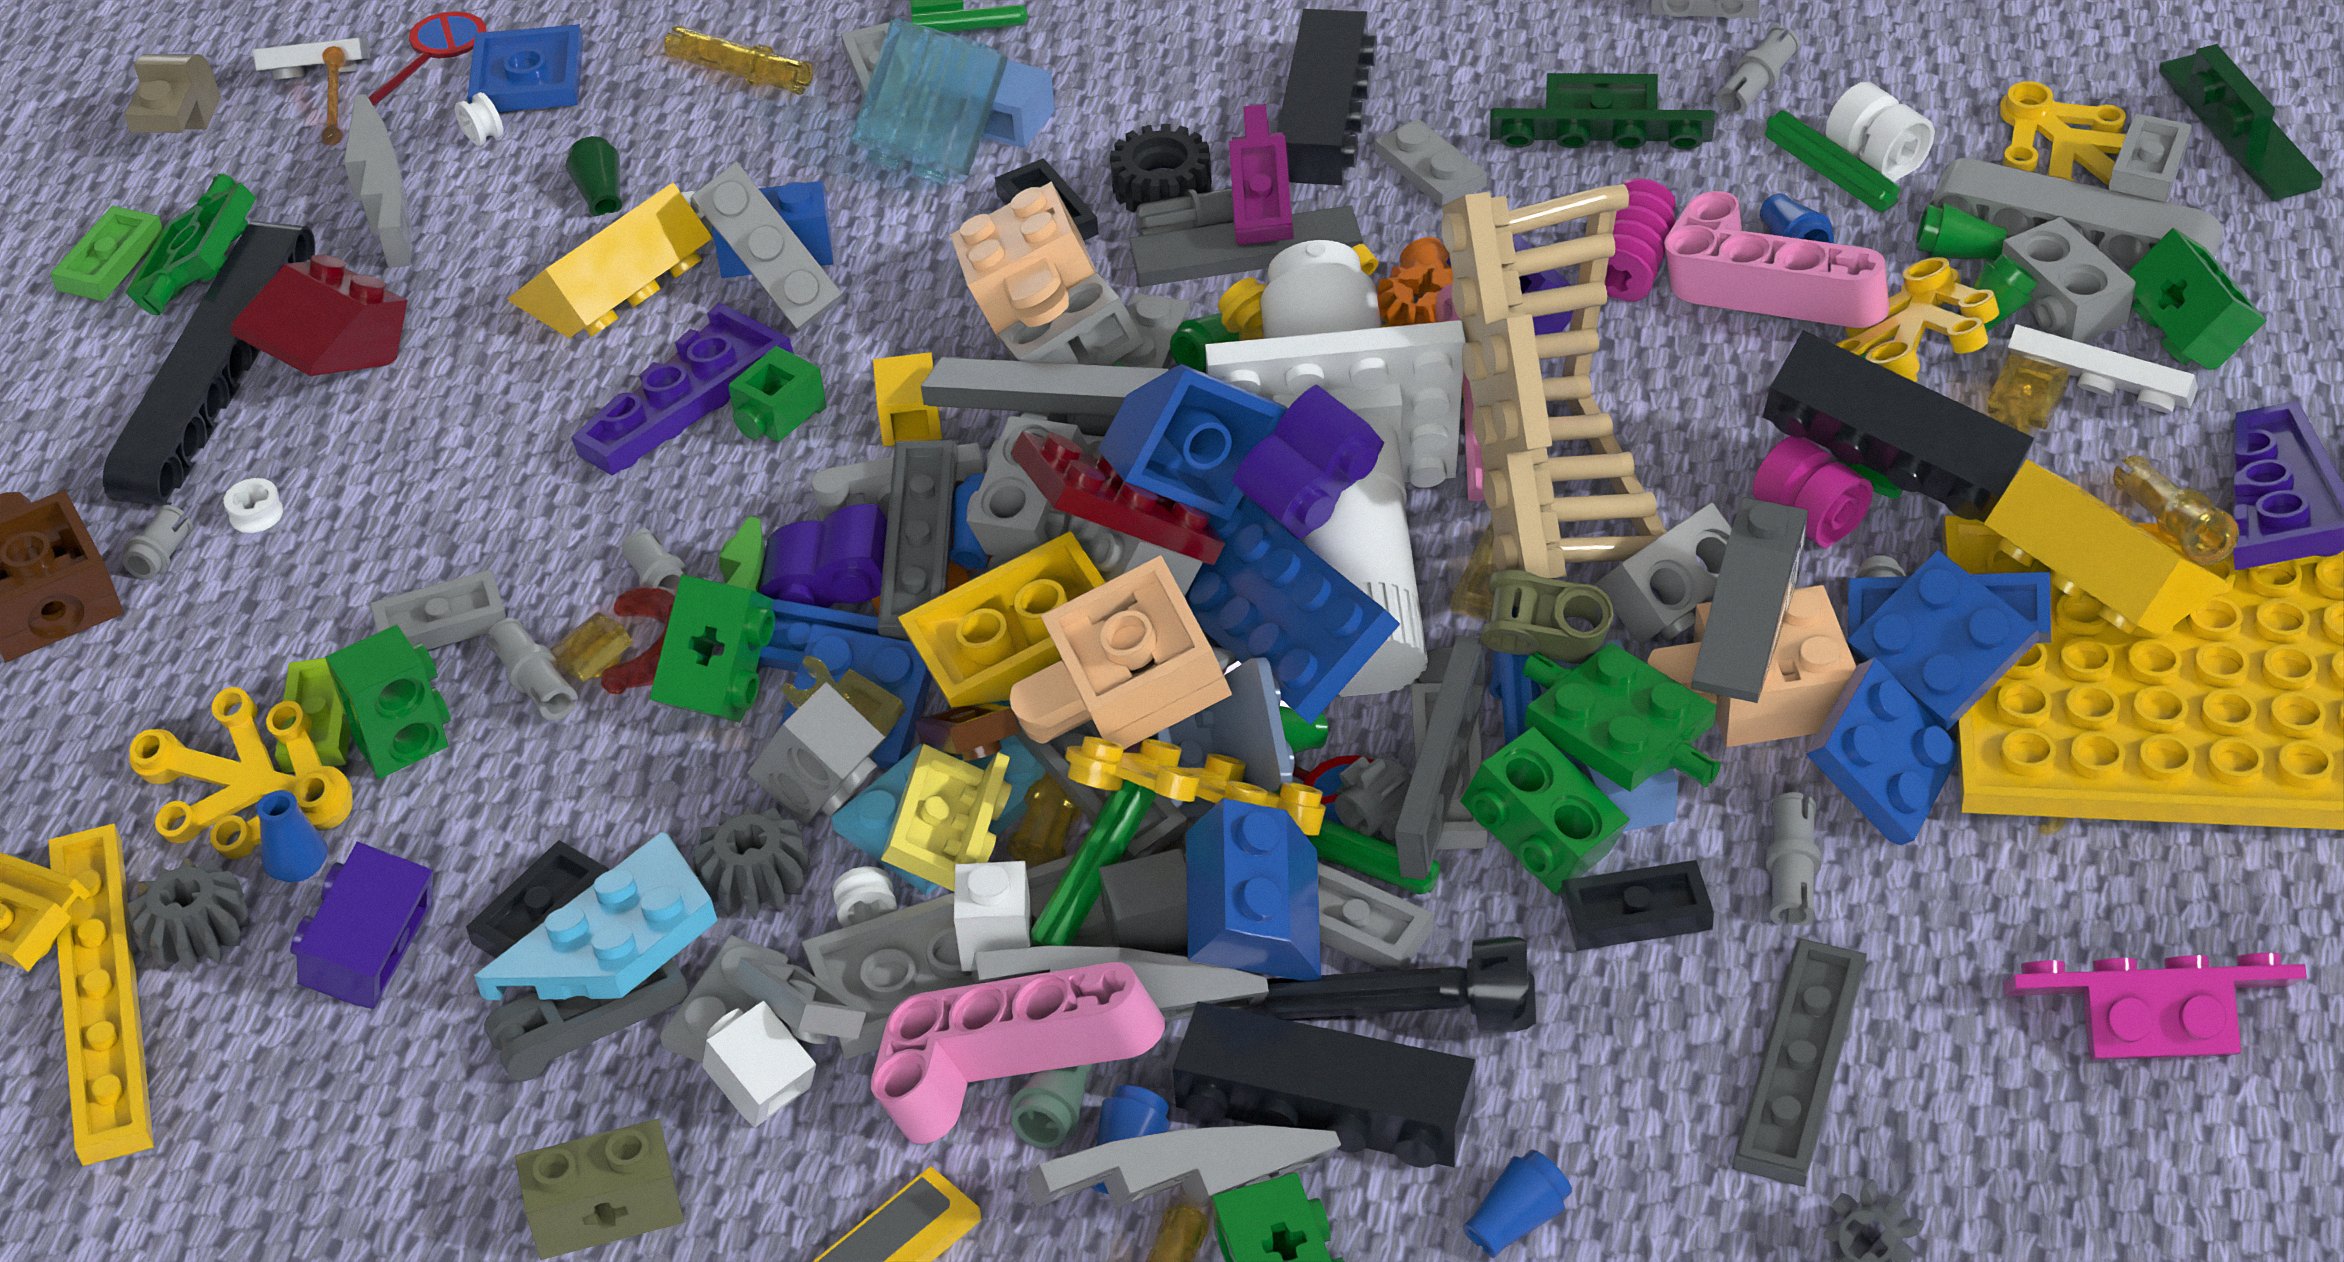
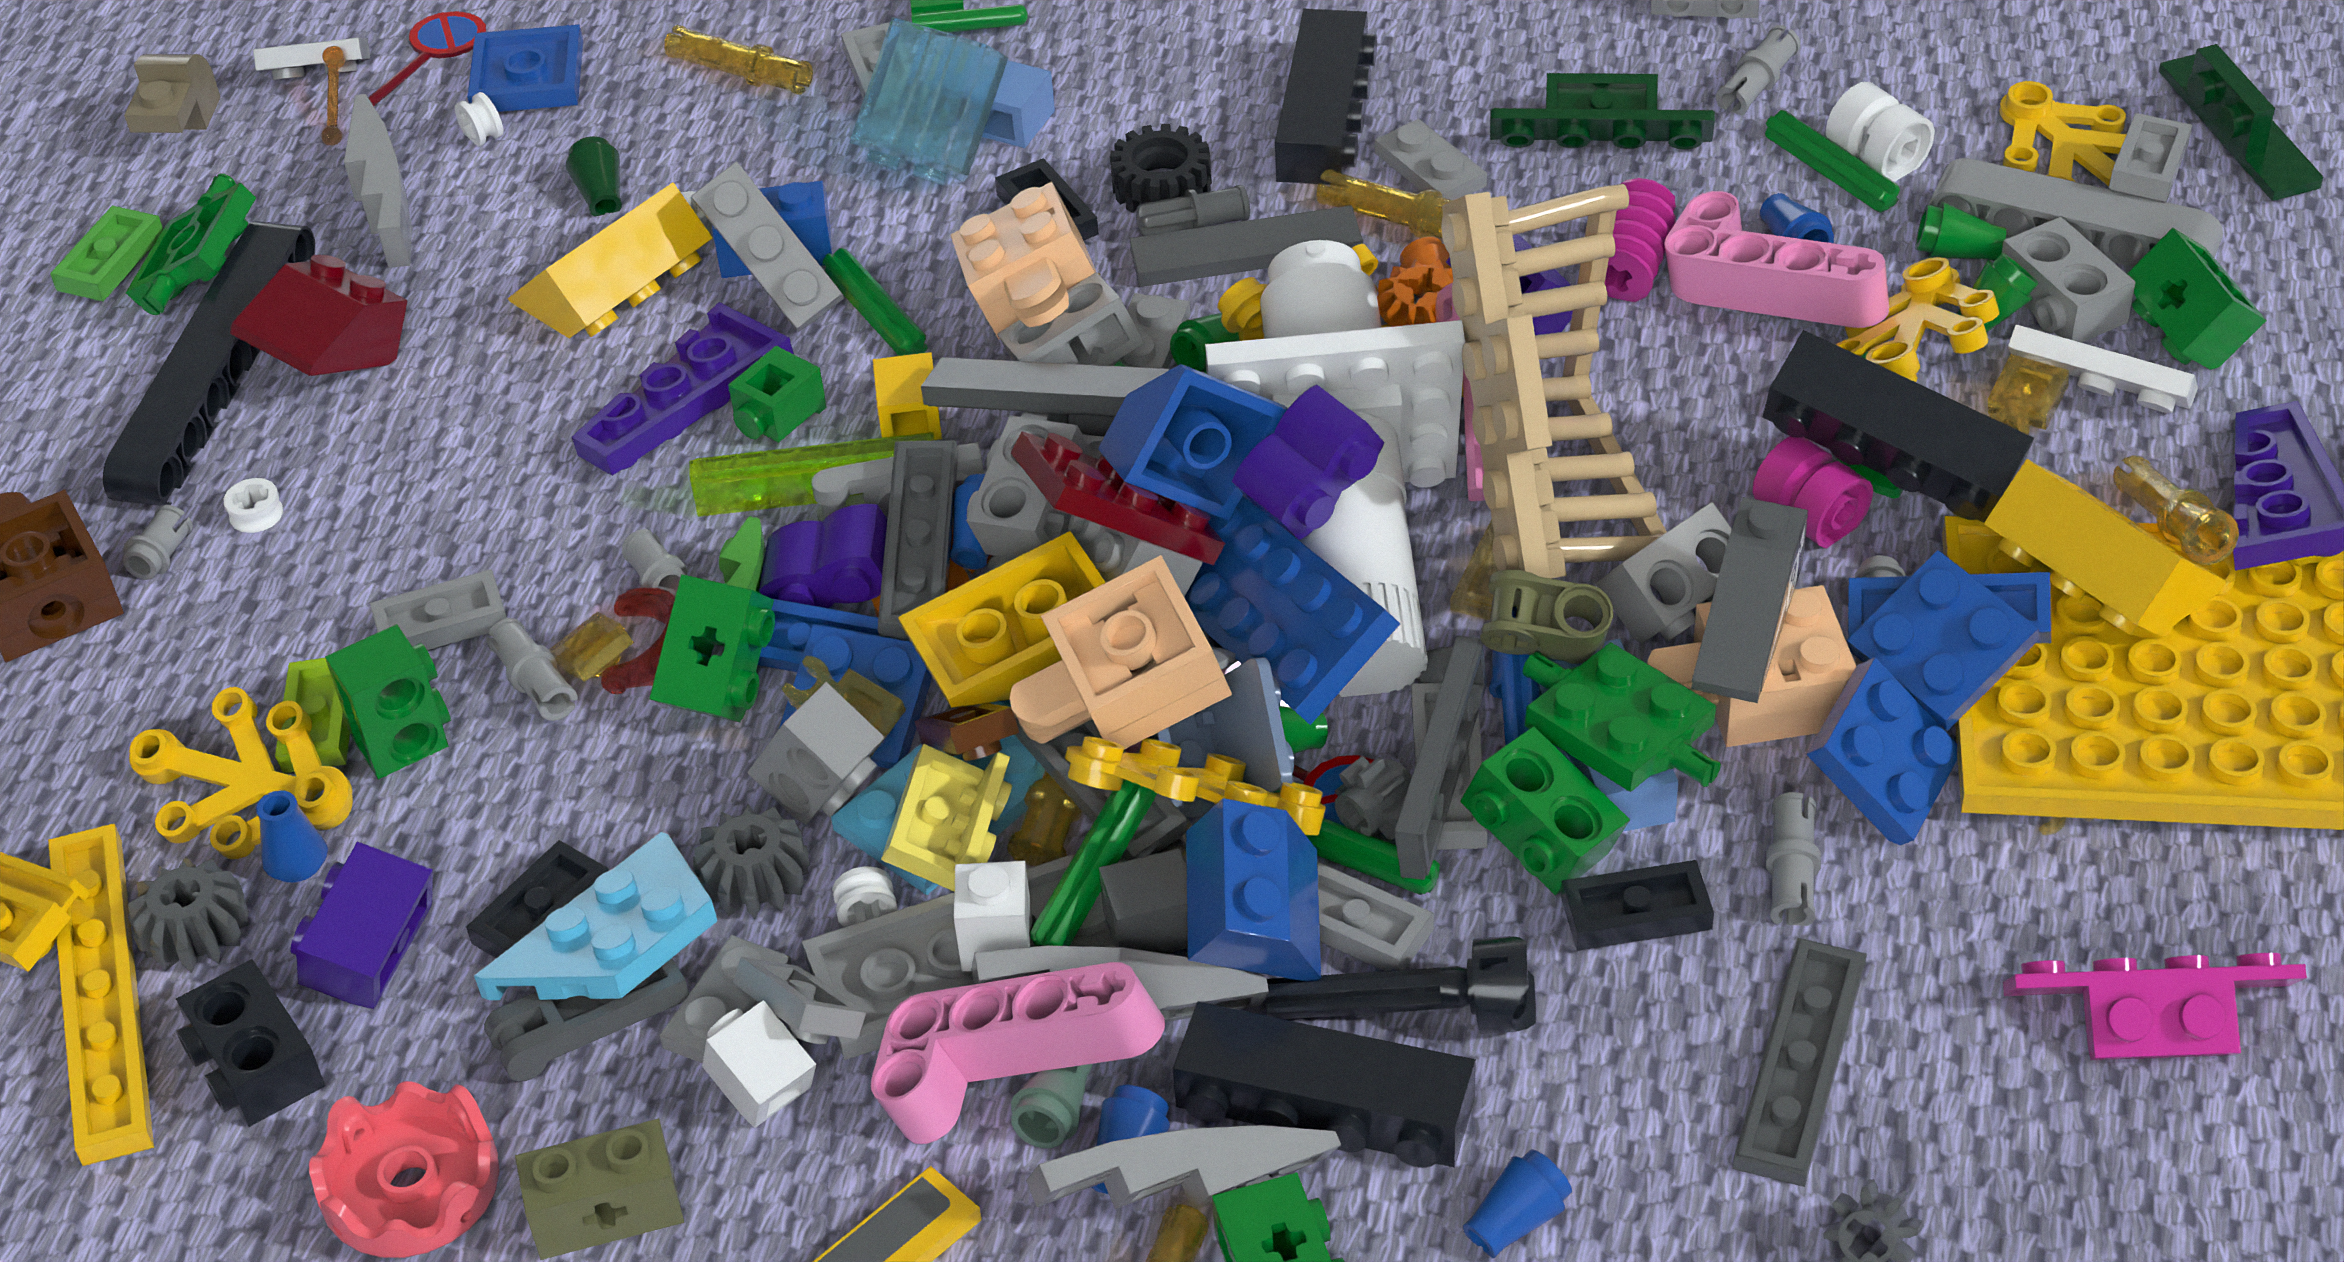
magenta hinge [1229,104,1294,245] -> none
none -> black brick [176,959,326,1127]
none -> coral plate [309,1081,500,1258]
none -> clear neon green fence [689,432,935,517]
none -> green axle [823,248,928,356]
none -> clear yellow pin [1316,169,1453,239]

